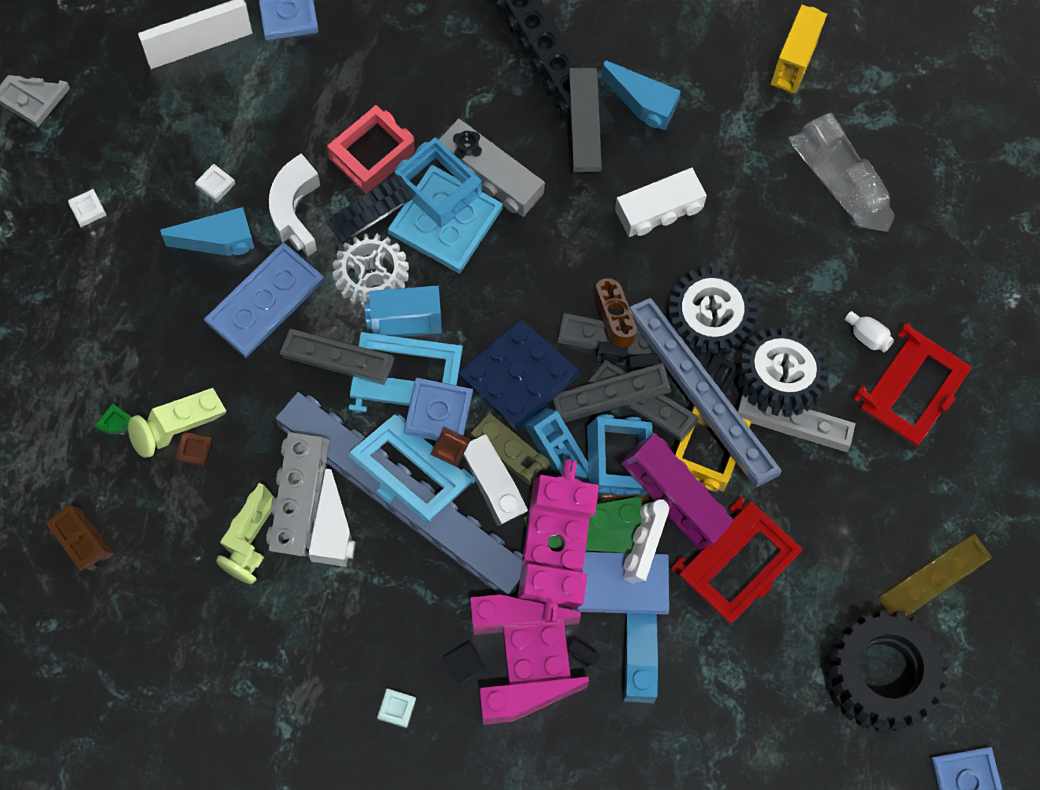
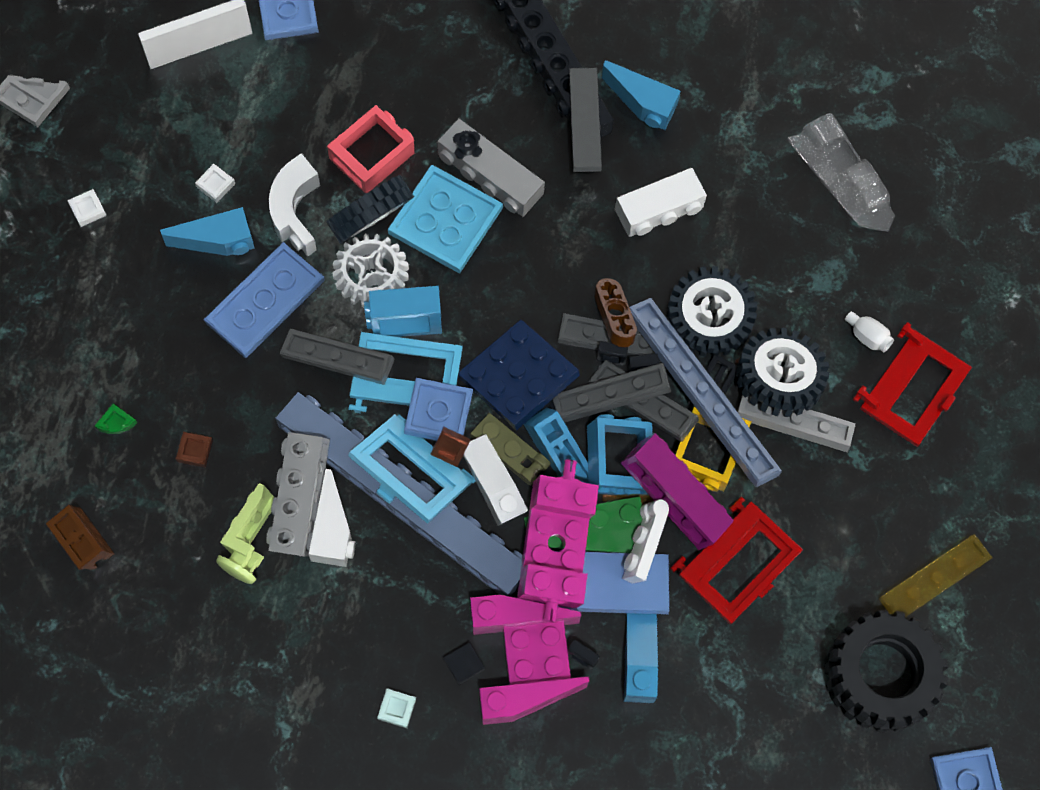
yellowish green piece [128,388,226,458] -> none
dark azure window [394,137,482,228] -> none
yellow window [771,5,827,94] -> none

